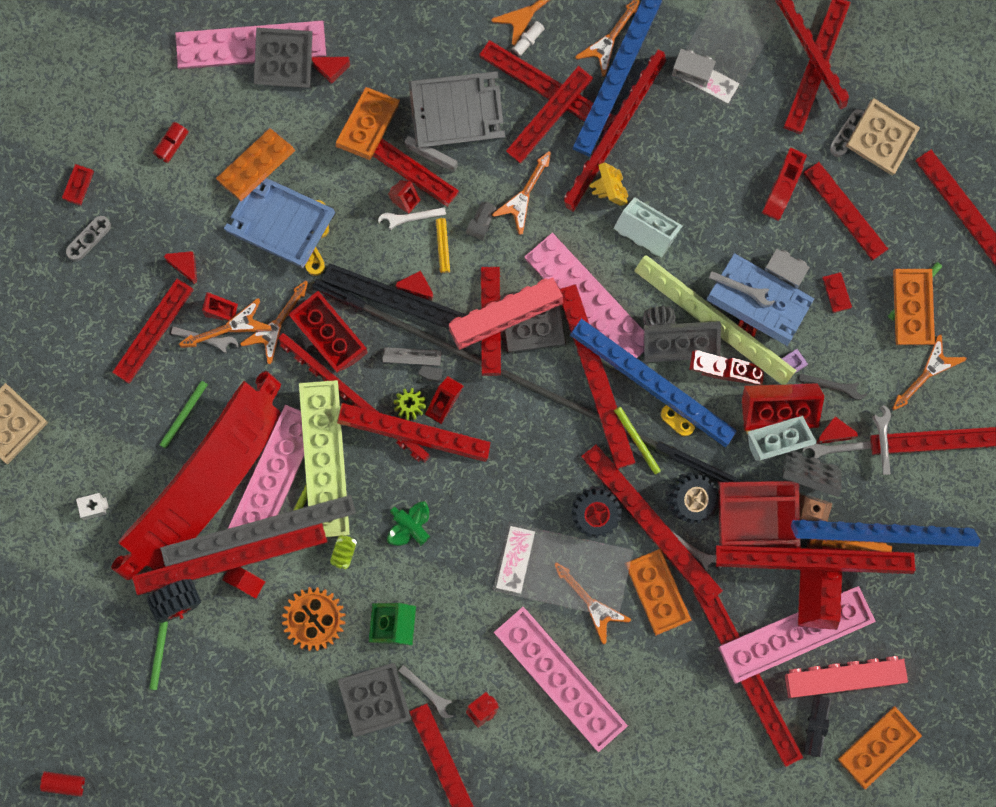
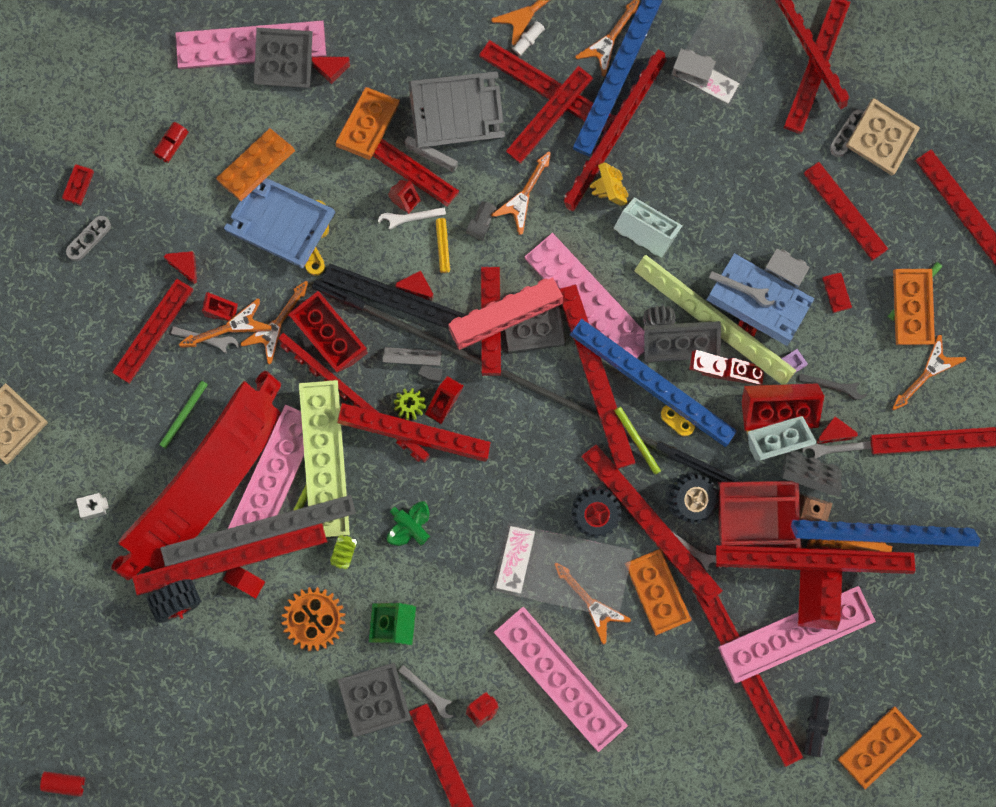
bright green bar [149,621,168,690] -> none
red slope [762,147,807,221] -> none
coral brick [785,656,908,698] -> none
light grey piece [872,405,891,475] -> none

